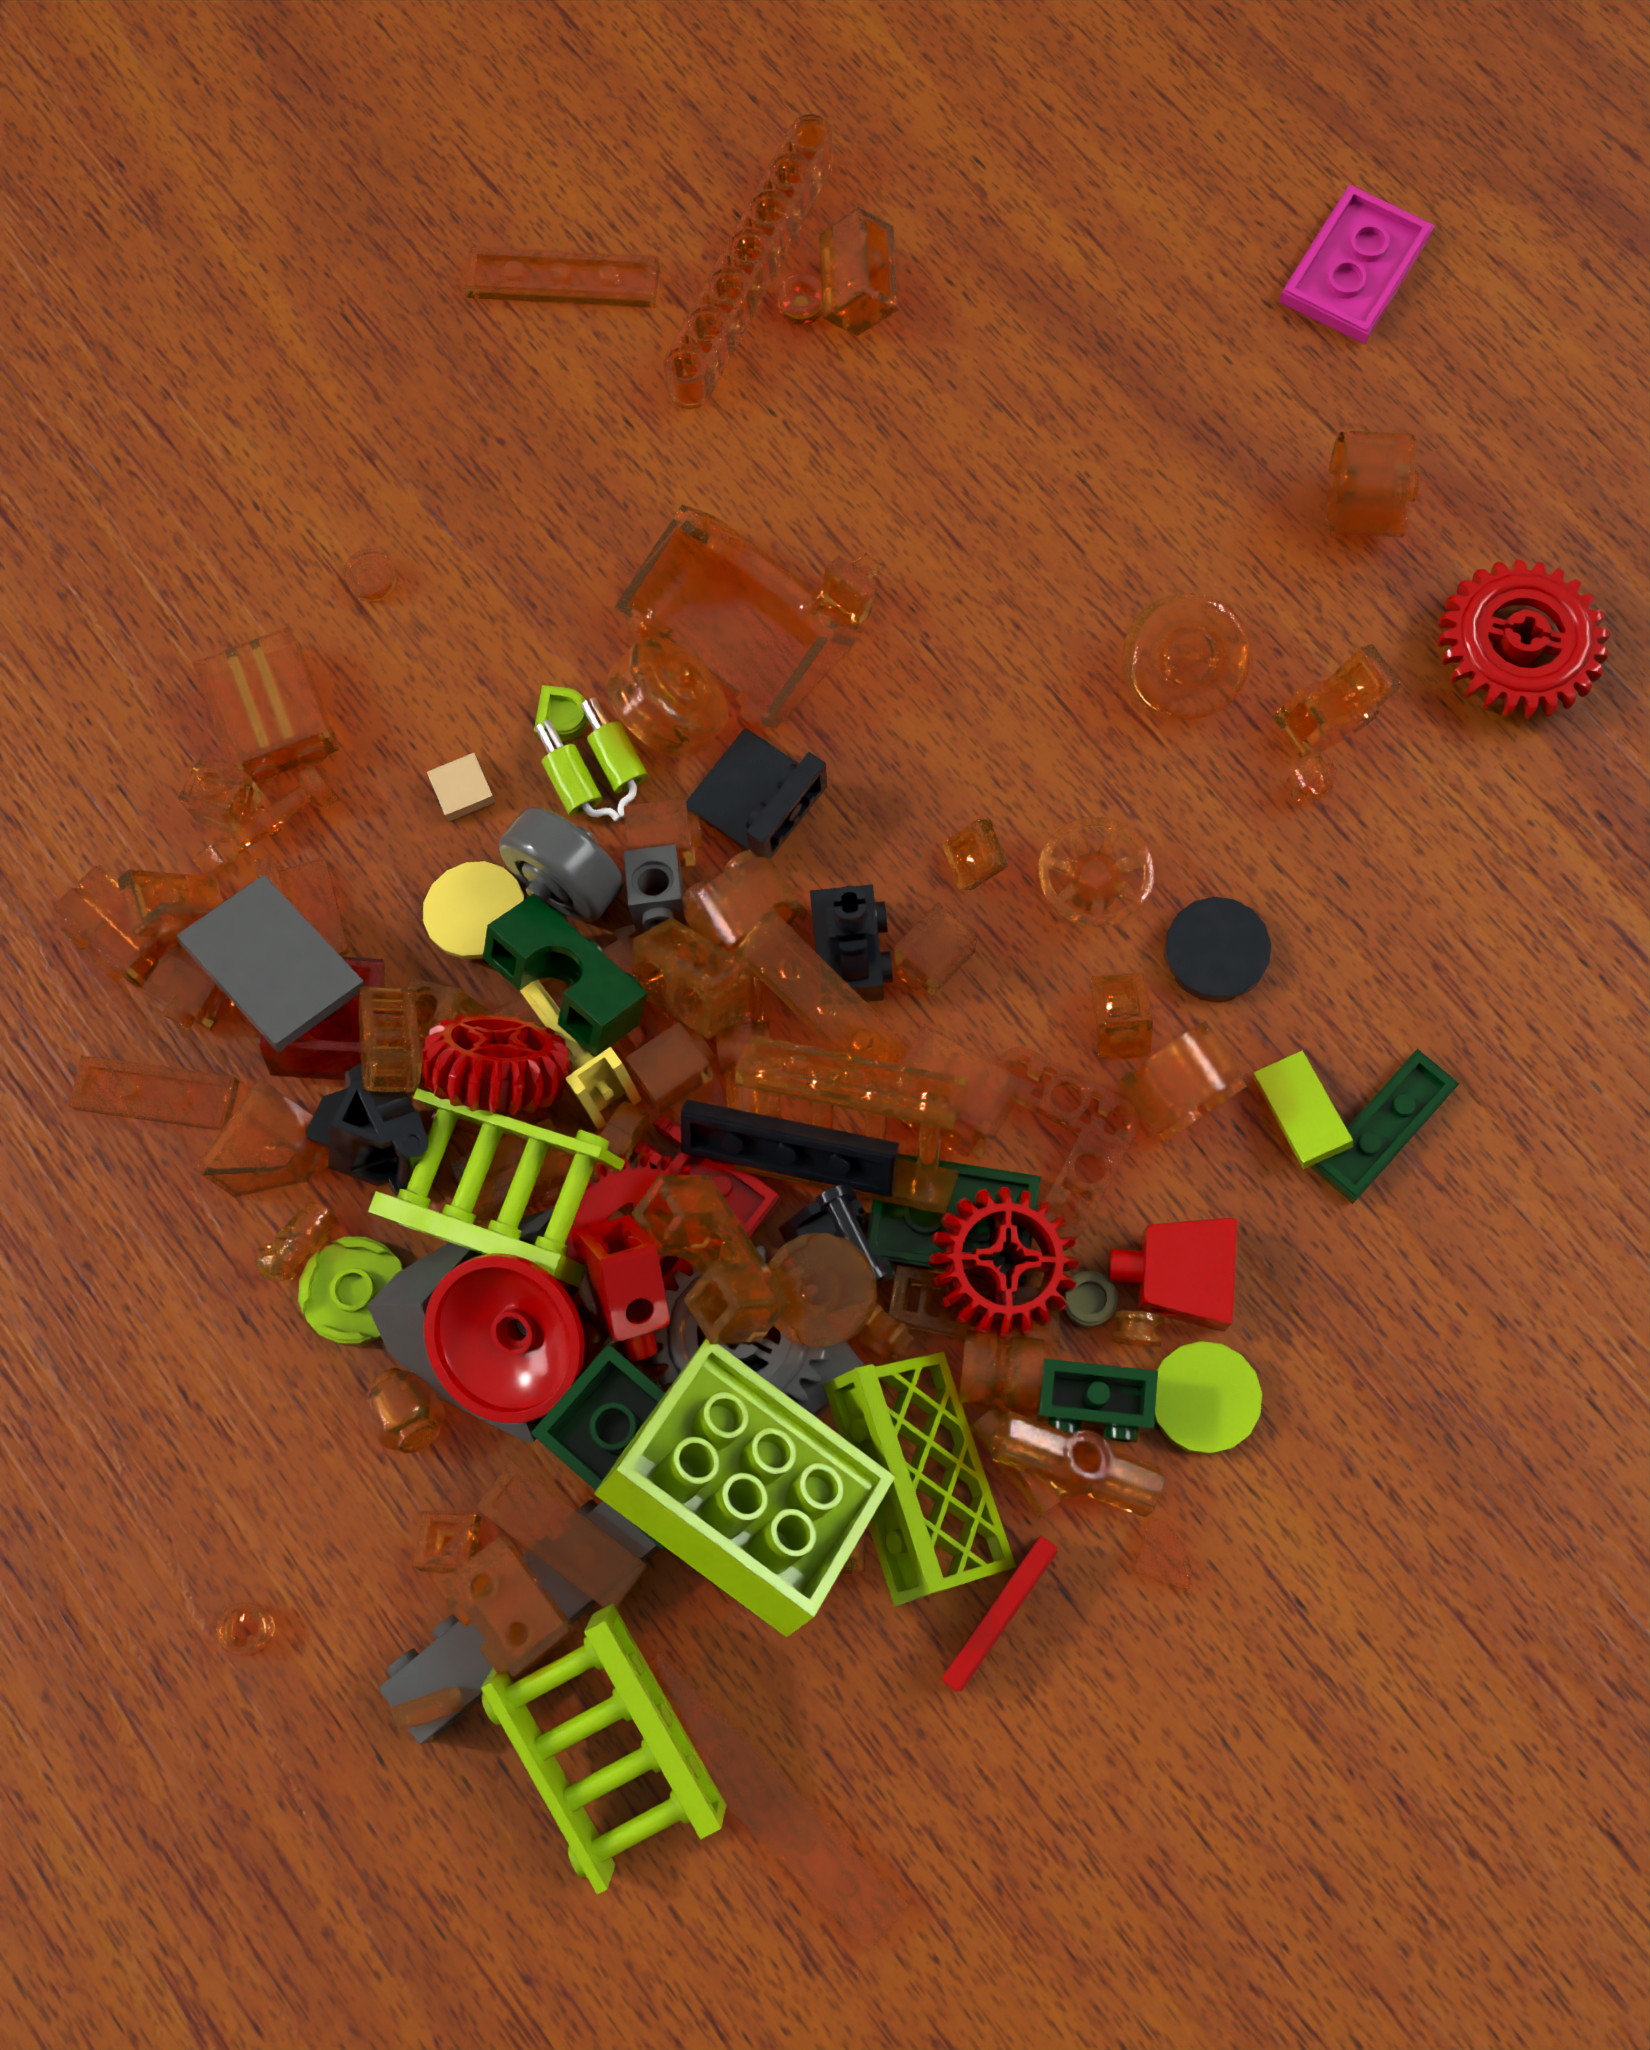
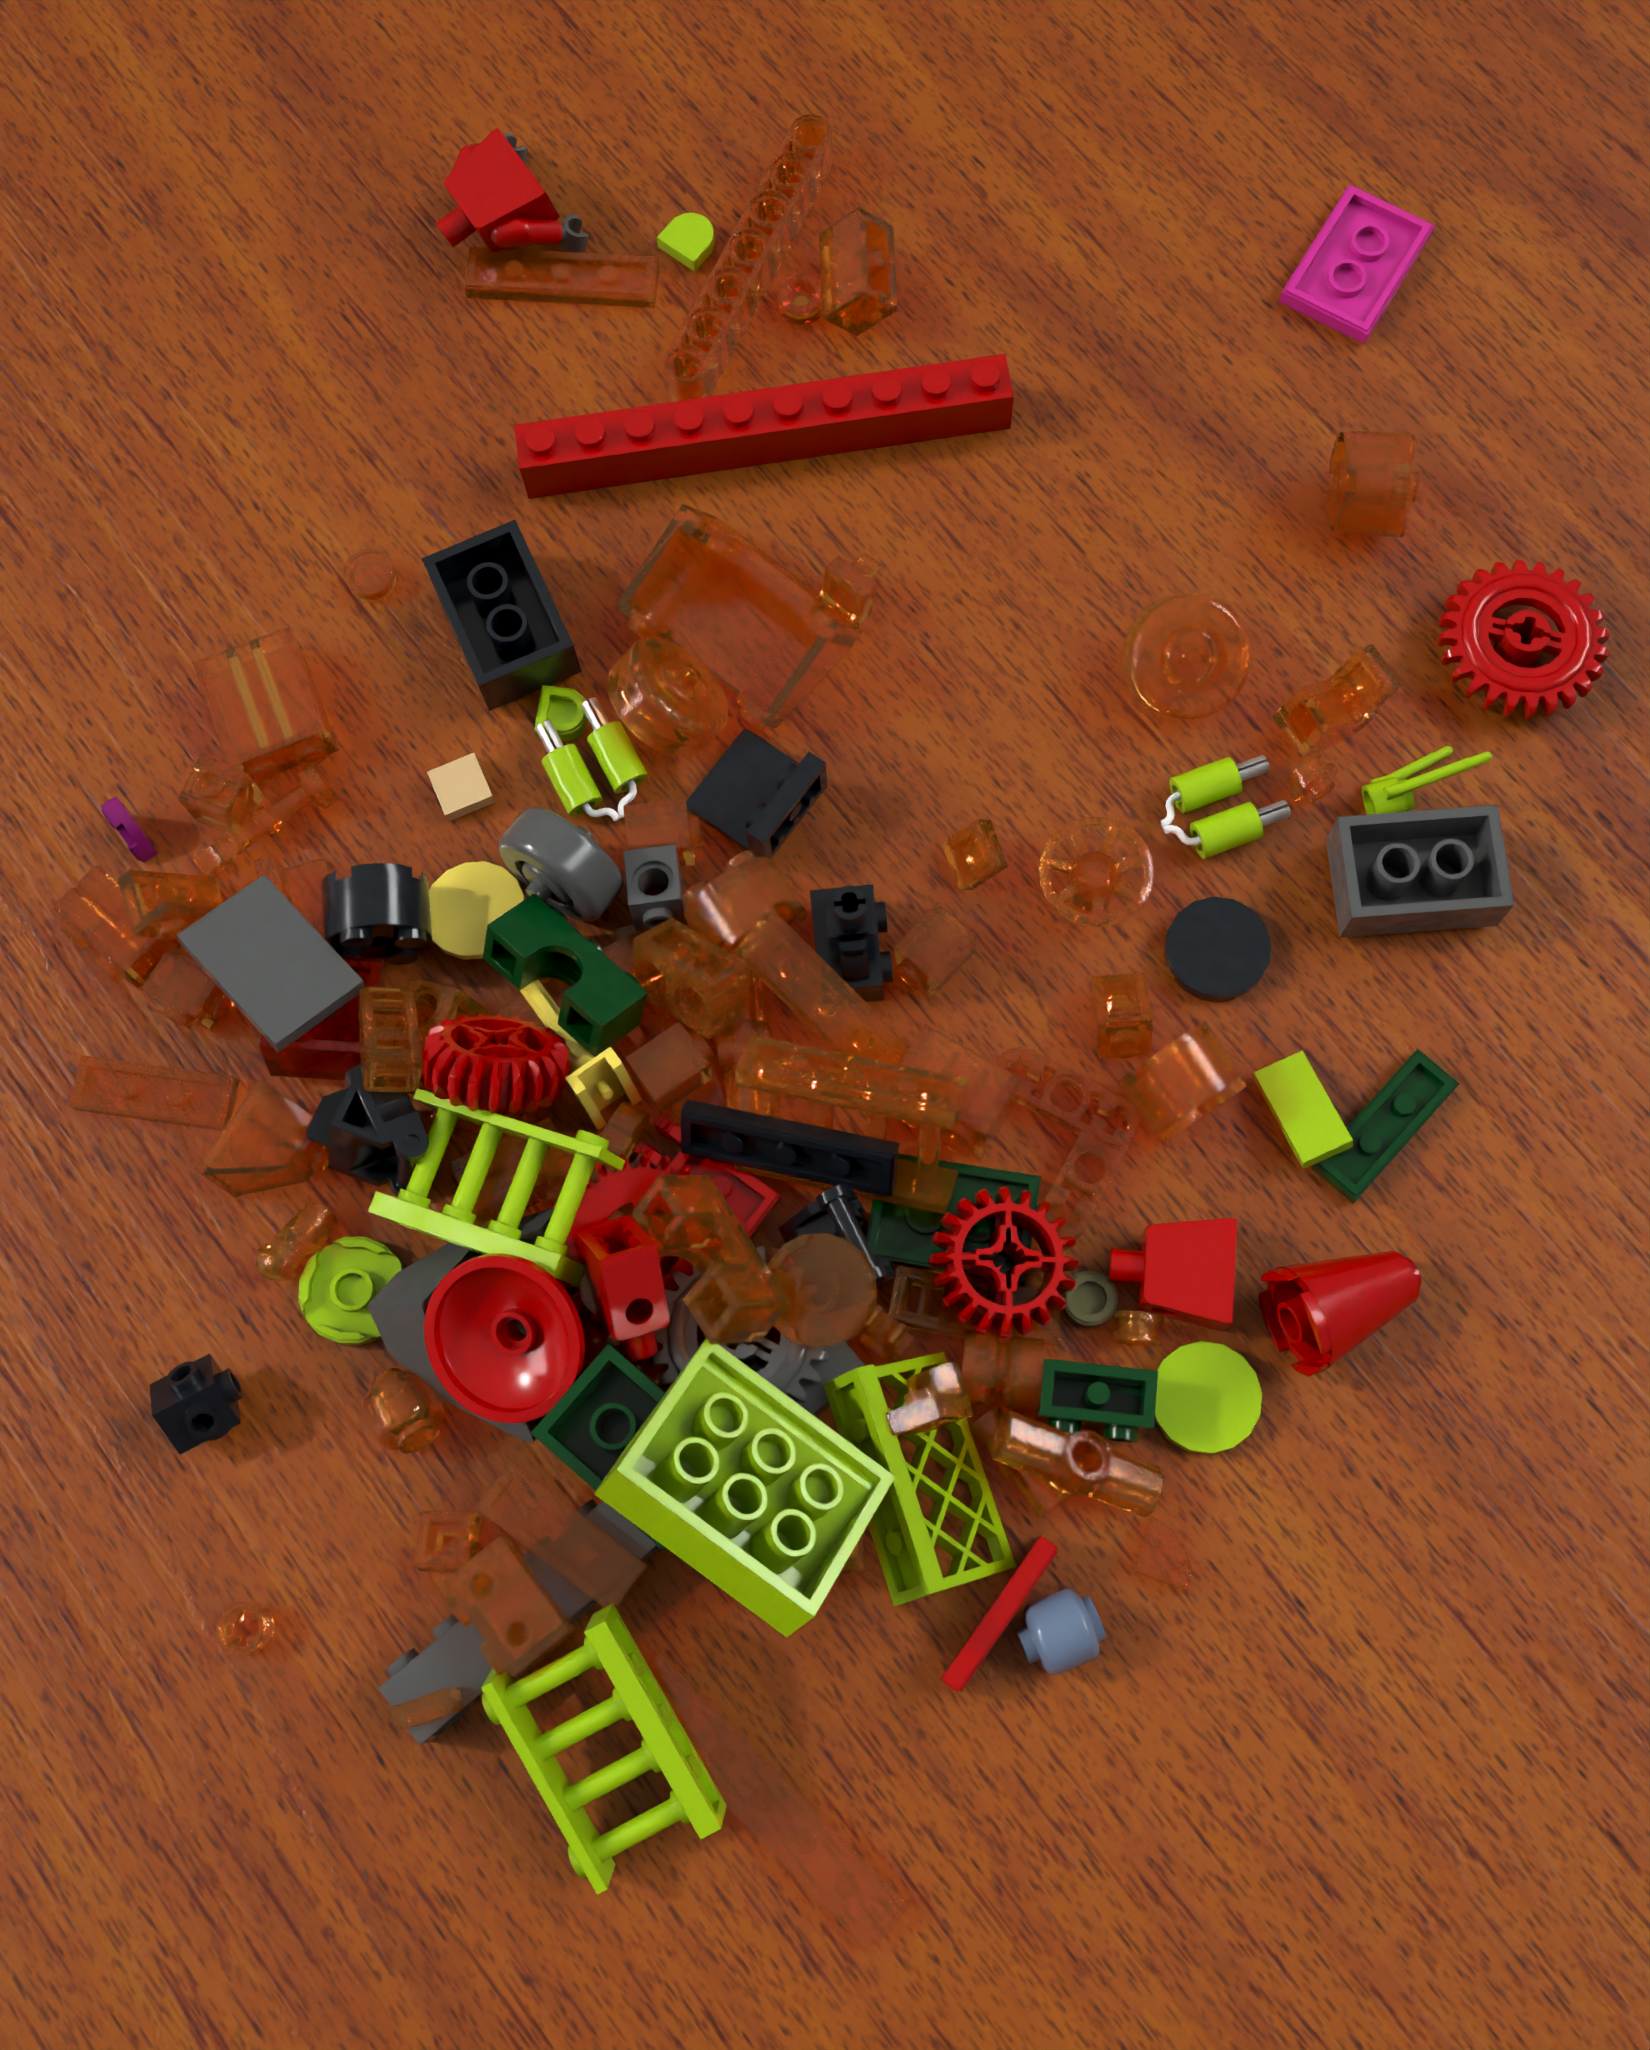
none -> magenta tile [101,796,158,863]
none -> black brick [149,1354,244,1455]
none -> black brick [321,863,432,965]
none -> black brick [422,520,582,711]
none -> red torso [435,127,589,255]
none -> red brick [514,354,1014,499]
none -> lime tile [657,213,715,272]
none -> clear orange bracket [886,1362,973,1435]
none -> sand blue head [1016,1589,1106,1675]
none -> lime piece [1160,755,1291,859]
none -> red cone [1259,1251,1422,1377]
none -> dark grey brick [1326,805,1514,938]
none -> lime plant [1362,746,1492,815]

